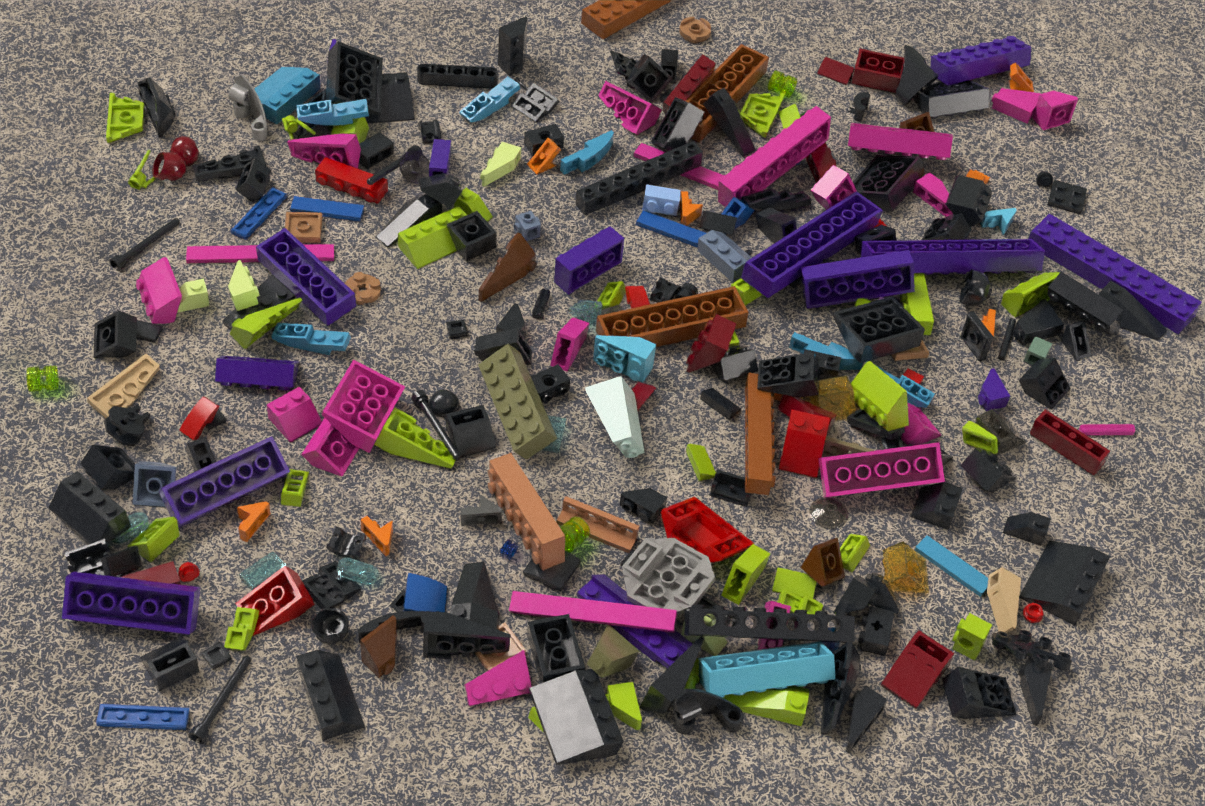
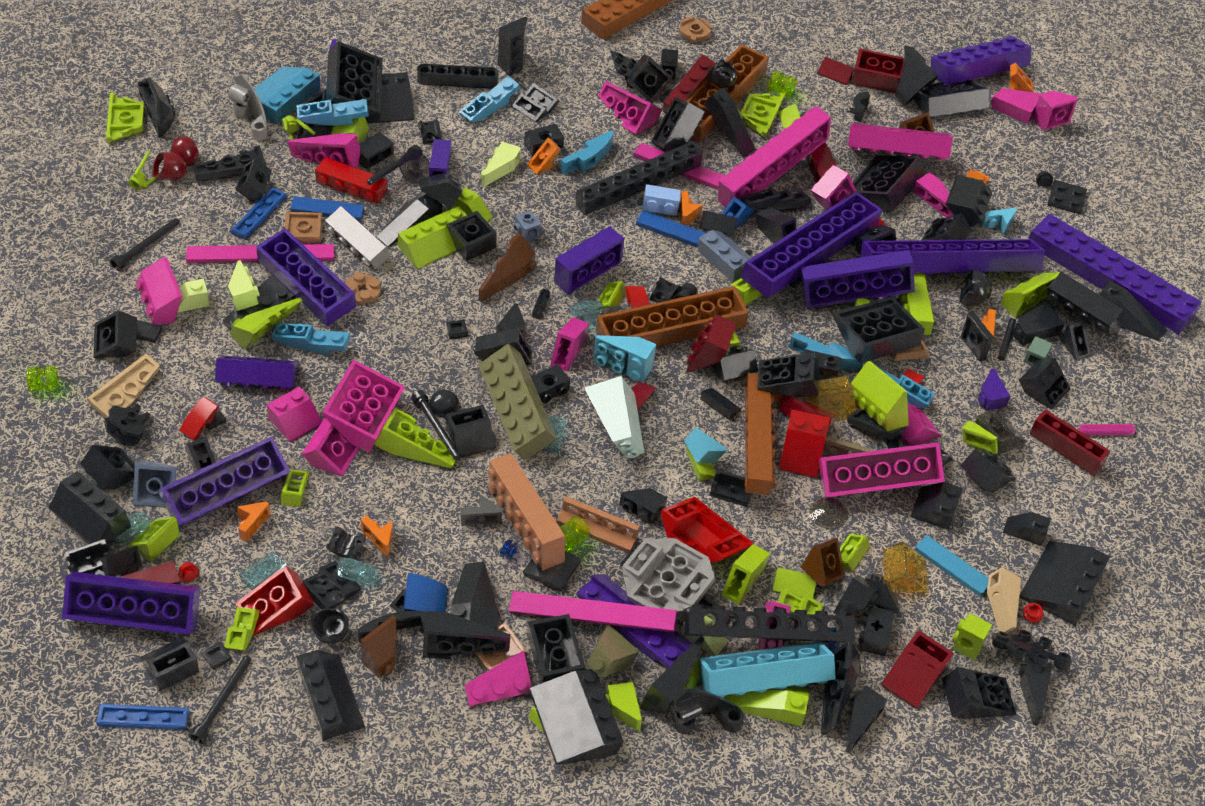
none -> brick [325,206,391,269]
none -> medium azure slope [684,427,727,463]
none -> black hair [710,59,737,88]

